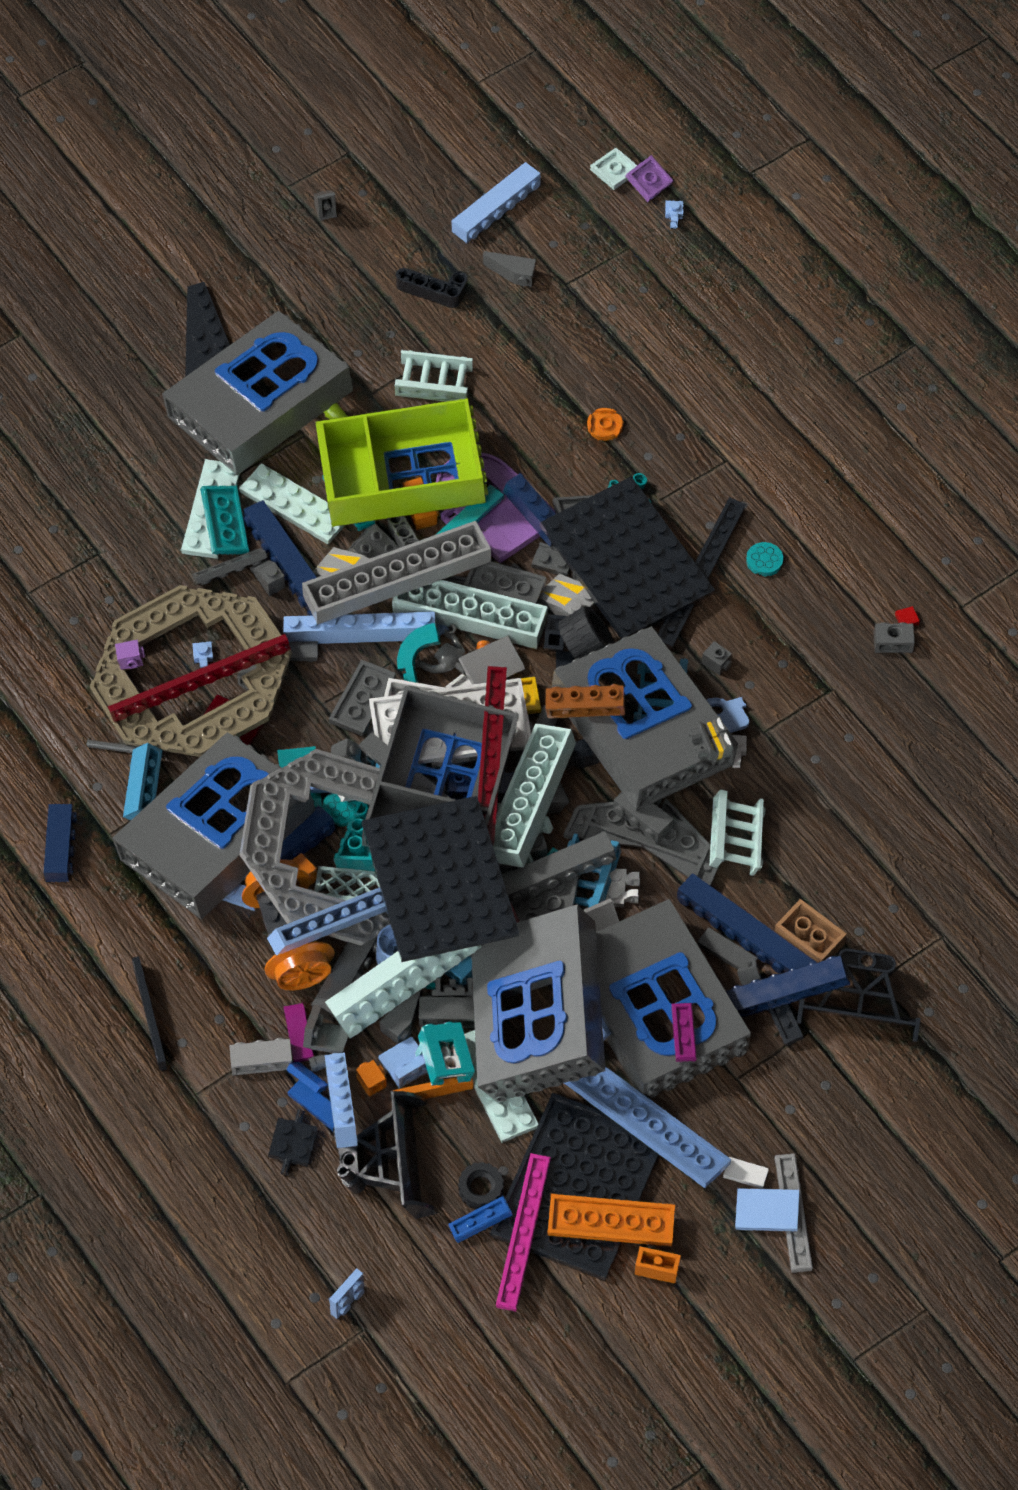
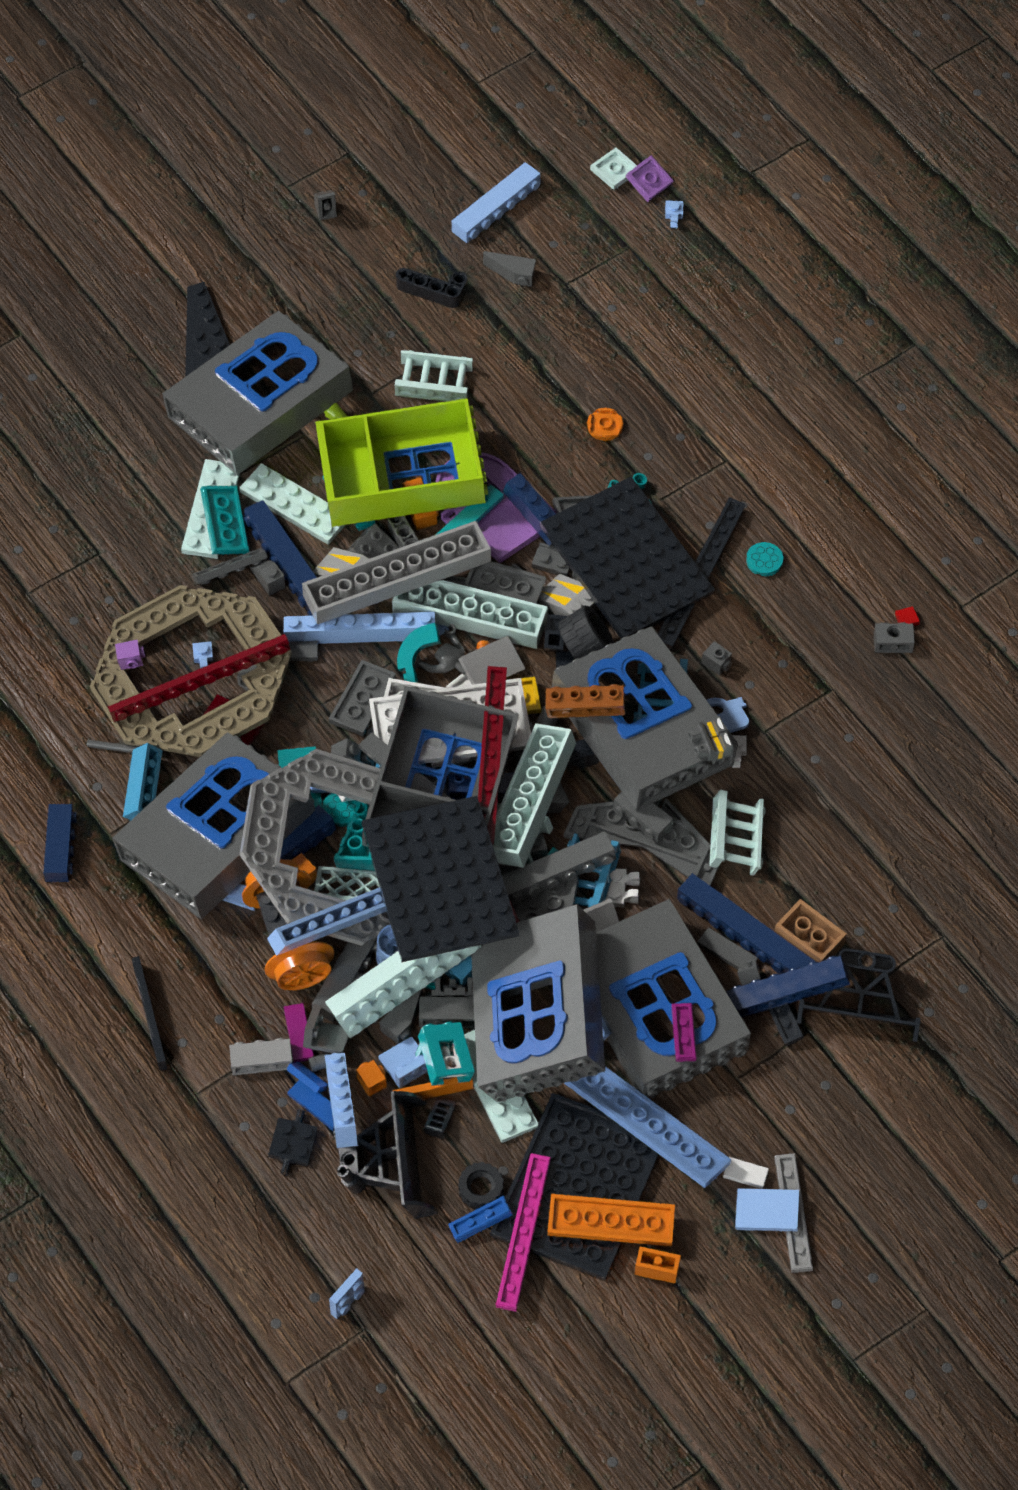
none -> black slope [424,1097,456,1139]

